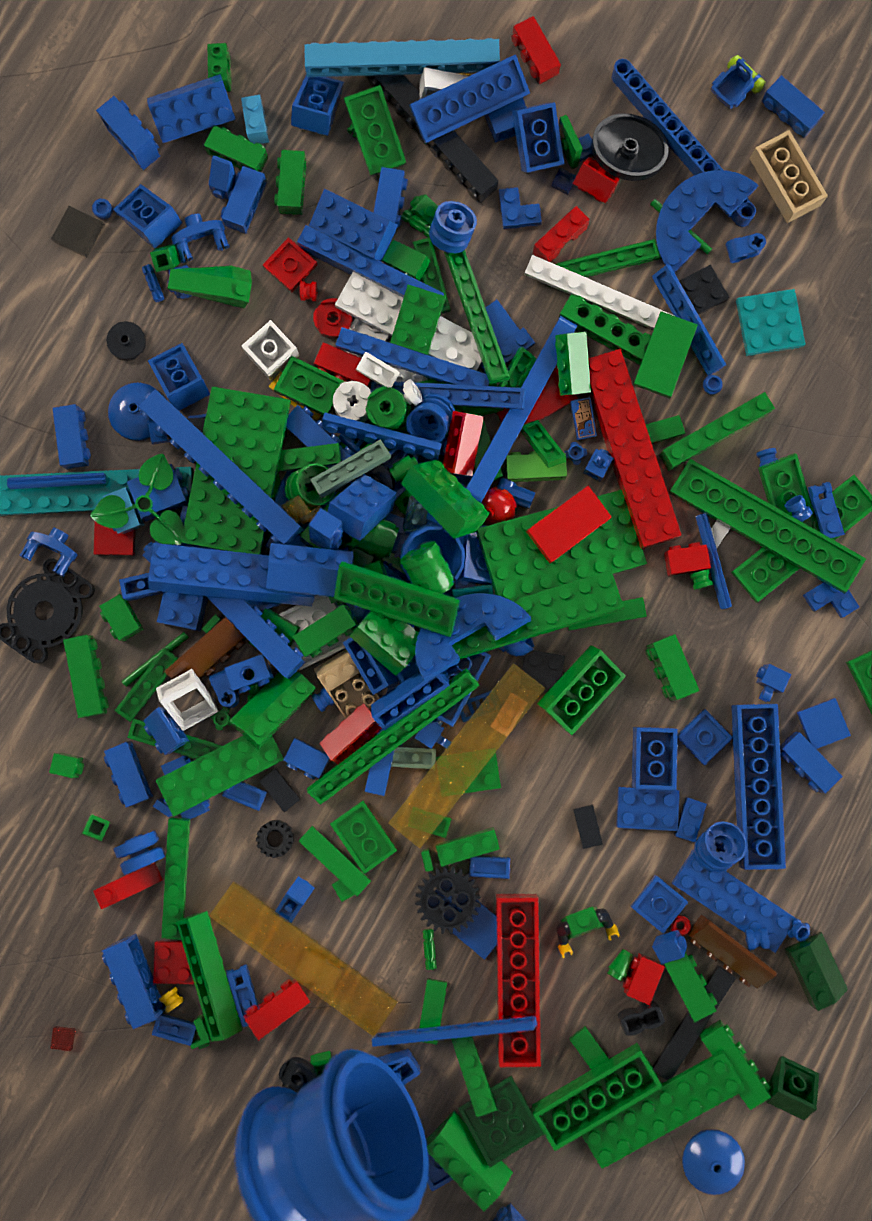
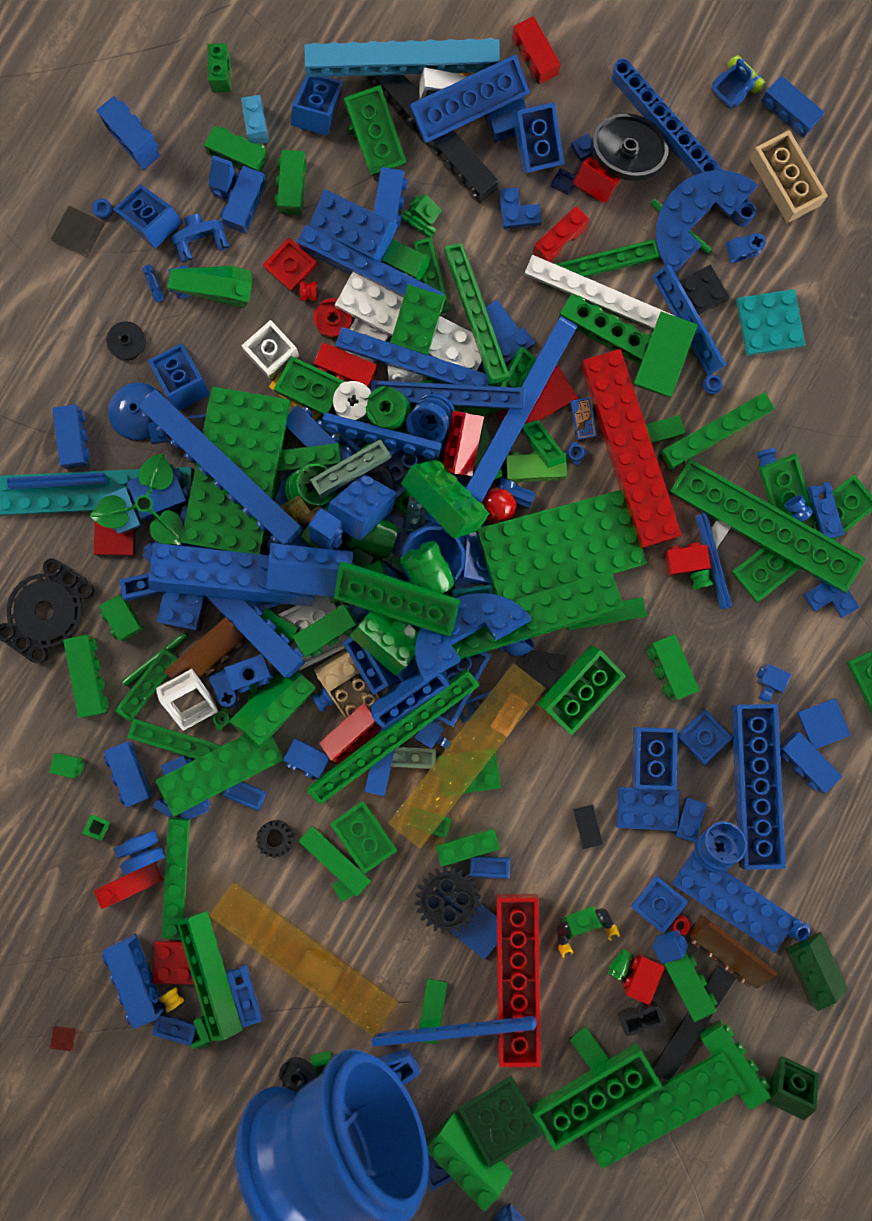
blue connector [19,527,78,577] -> none
blue slope [143,707,189,755] -> none
blue brick [147,75,236,143] -> none
green brick [150,244,180,272] -> none
green tile [202,614,223,633] -> none
red brick [243,979,310,1041] -> none
black tile [260,768,301,812] -> none
blue slope [274,876,315,924] -> none
white plate [356,352,400,387] -> none
green brick [389,455,418,482] -> none
white plate [403,379,422,406] -> none
green tile [421,848,434,872] -> none
green axle [423,929,437,970] -> none
blue wheel [429,201,477,253] -> none
green plate [451,1036,497,1117] -> none
red tile [526,485,612,563] -> none
brick [555,332,591,395] -> none
green plate [558,115,583,169] -> none
blue brick [583,449,613,482] -> none
blue dish [682,1129,745,1195] -> none
blue wheel [745,927,770,950] -> none

